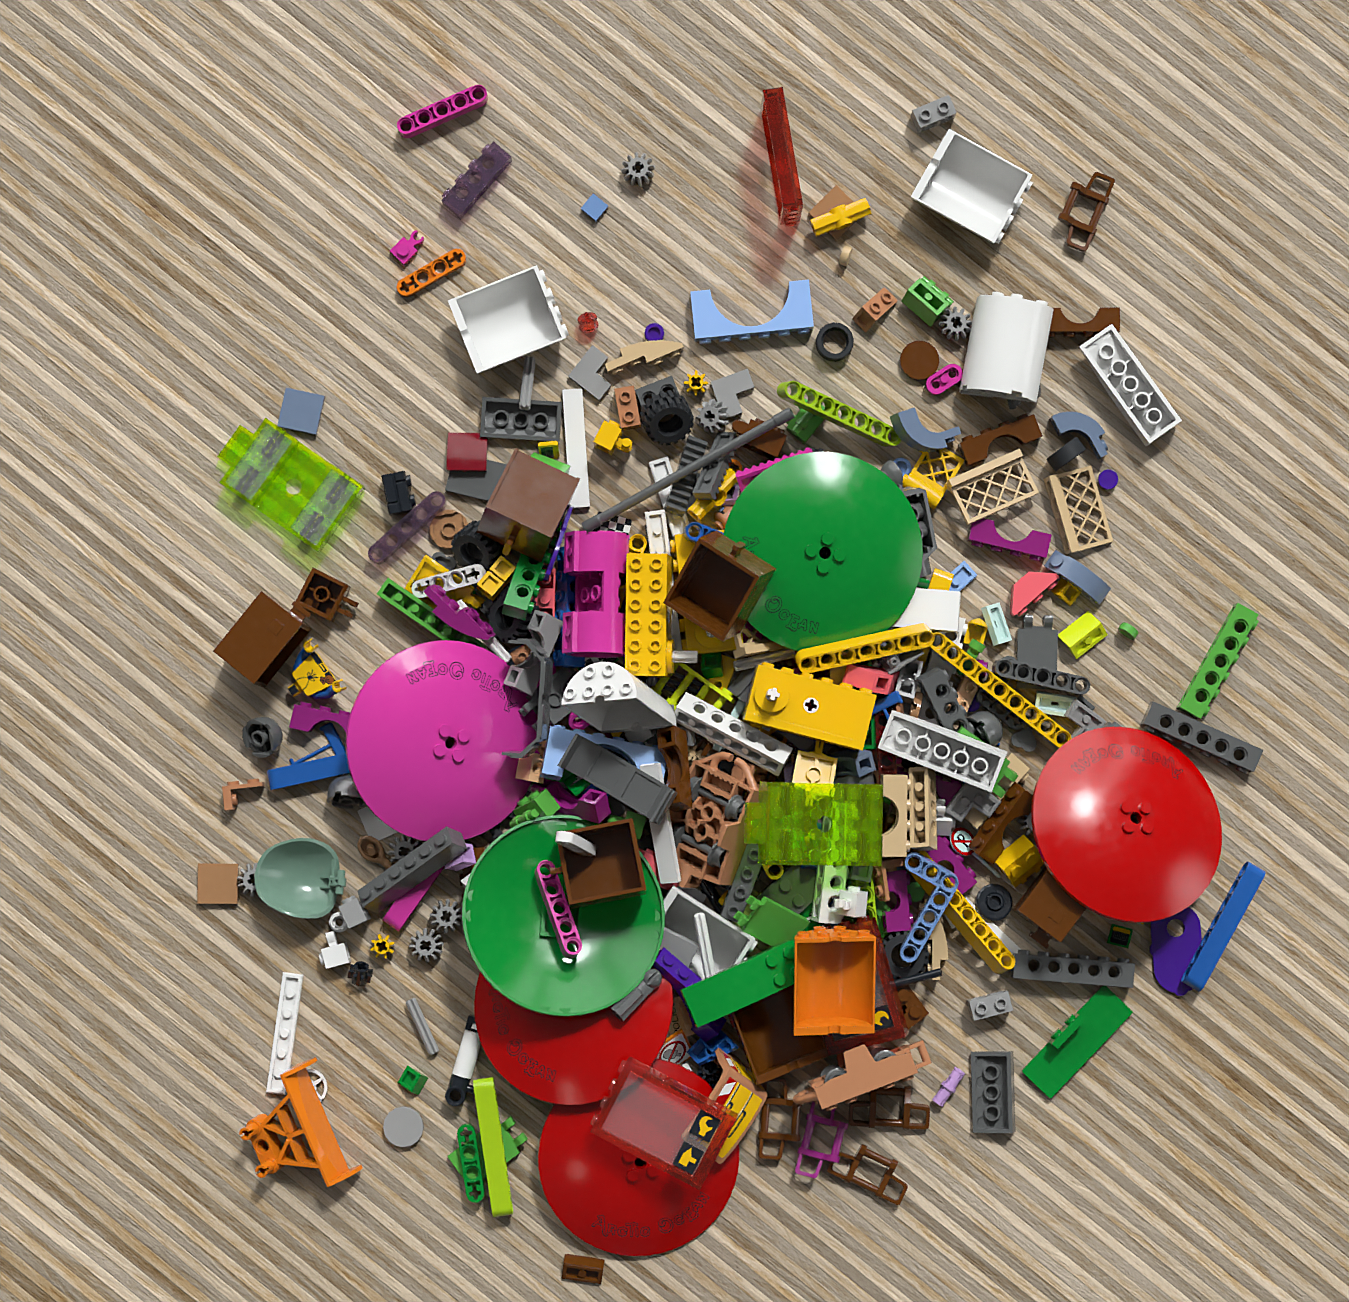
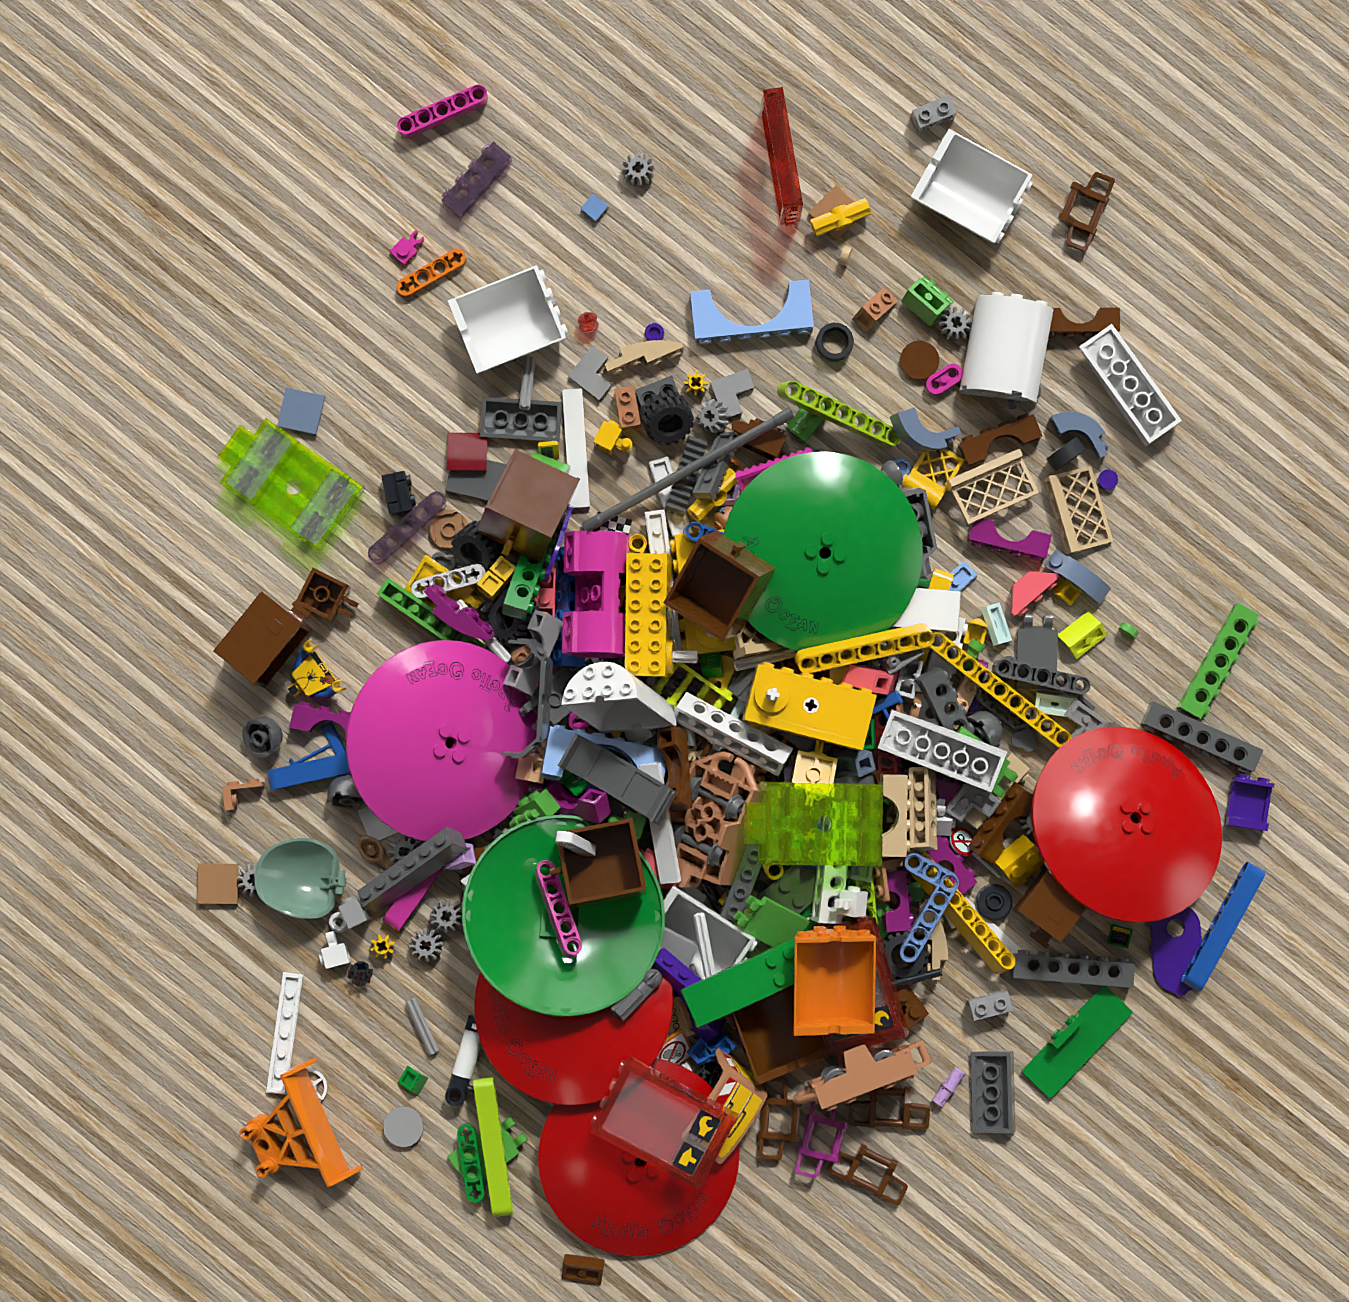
none -> dark purple panel [1224,774,1275,831]

